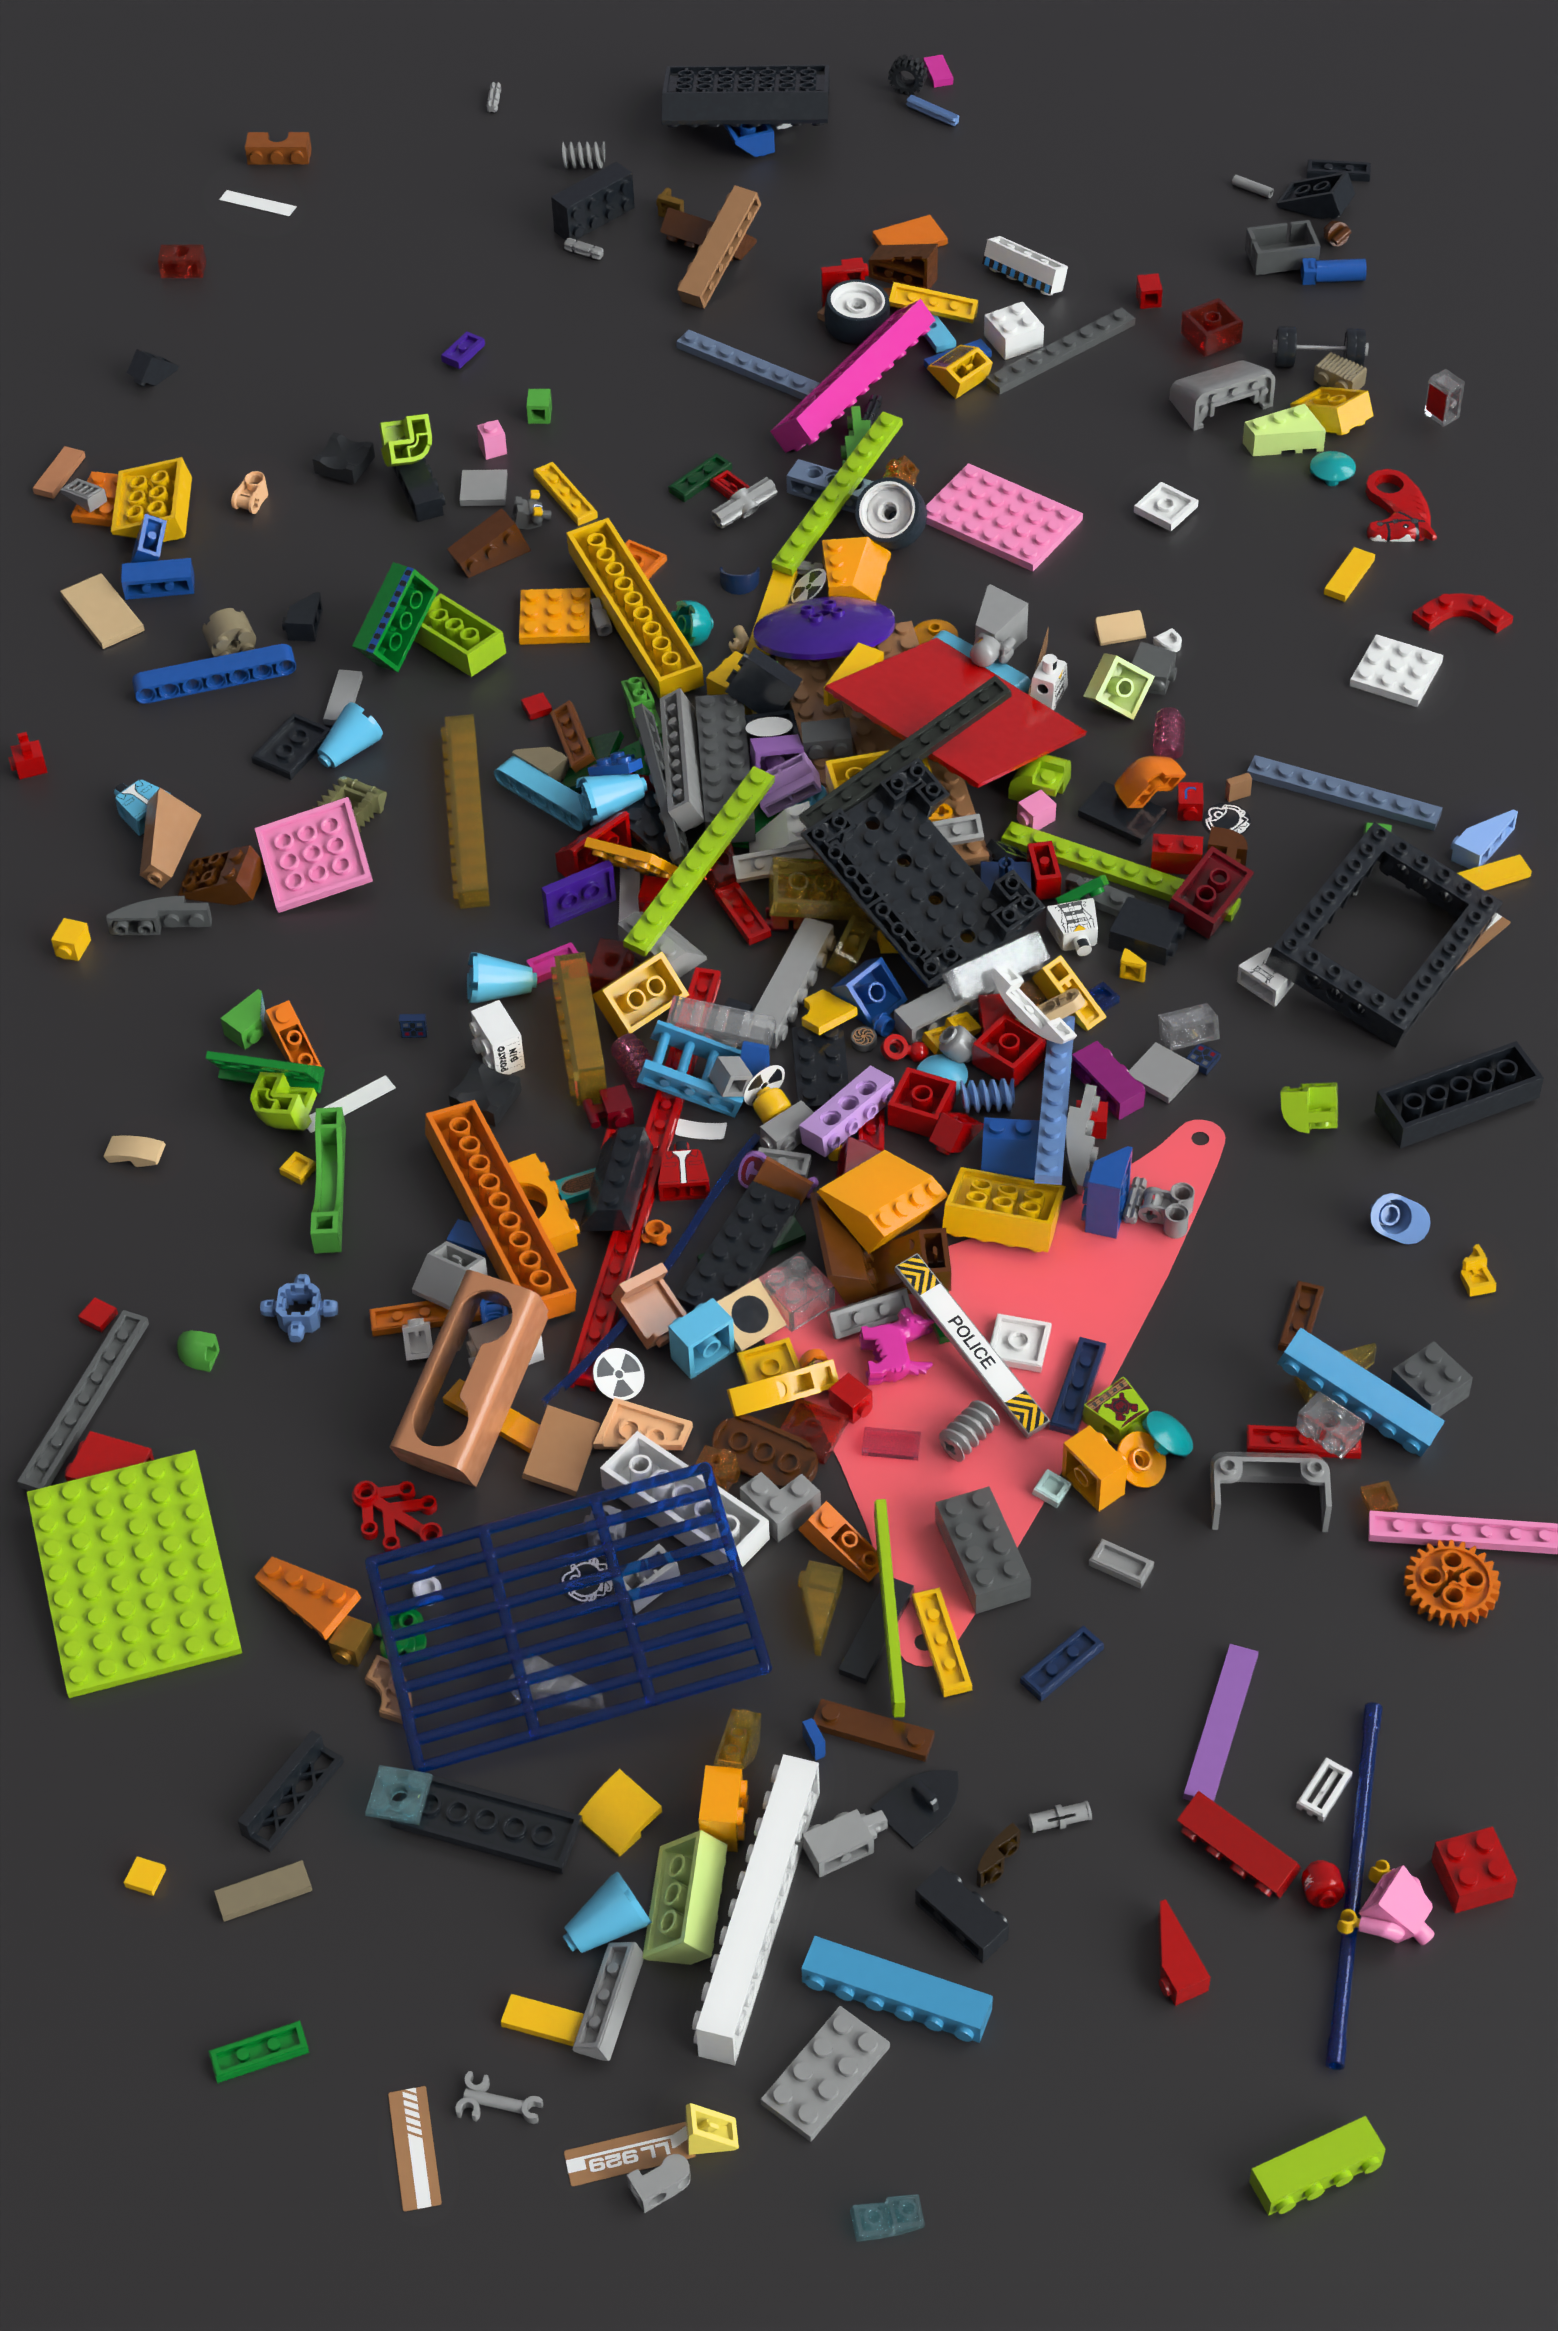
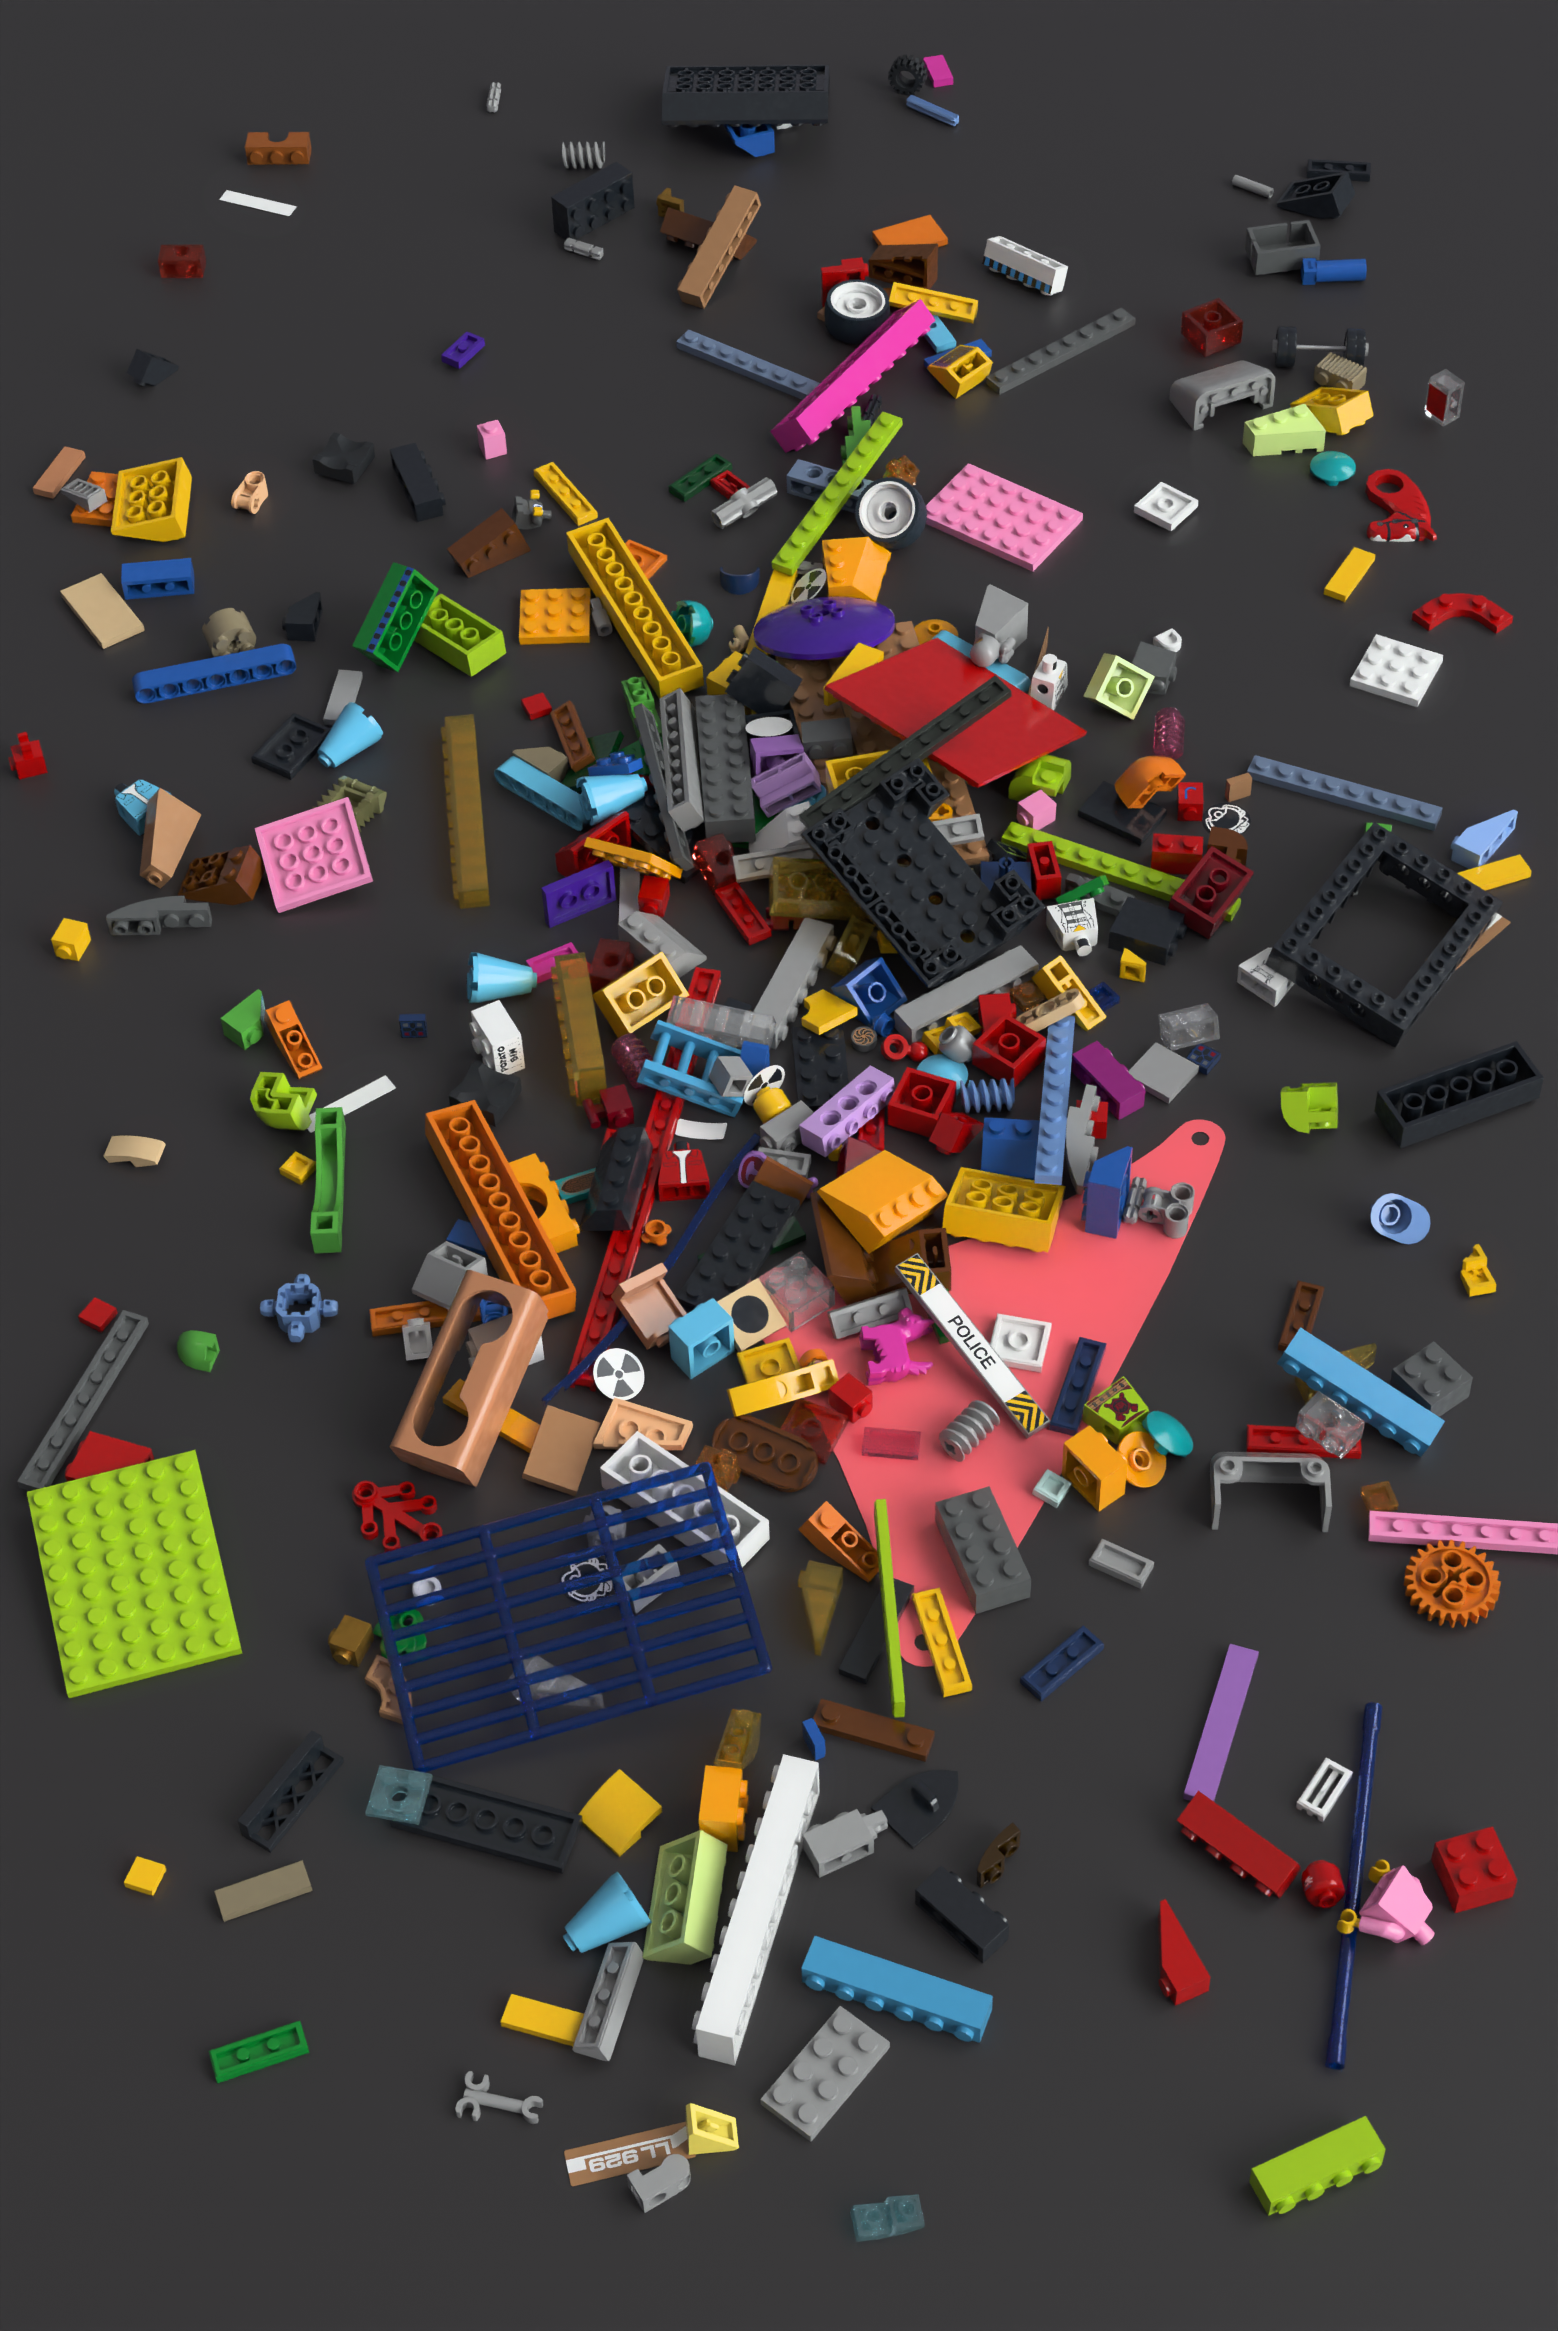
blue slope [131,514,167,563] -> none
green fence [206,1051,325,1094] -> none
orange wing [255,1556,361,1640] -> none
lime brick [379,414,432,467] -> none
medium nougat sticker [388,2086,442,2211] -> none
light grey tile [460,469,508,506] -> none
bright green brick [526,389,552,424] -> none
lime plate [623,766,775,957] -> none
light grey brick [740,1472,821,1542] -> none
clear brick [942,930,1050,1003] -> none
white brick [984,302,1044,360] -> none
white slope [991,963,1077,1044] -> none
light grey pin [1028,1801,1092,1833] -> none
tan slope [1094,610,1146,646] -> none
red brick [1136,273,1163,309] -> none
reddish brown piece [1324,221,1352,246] -> none

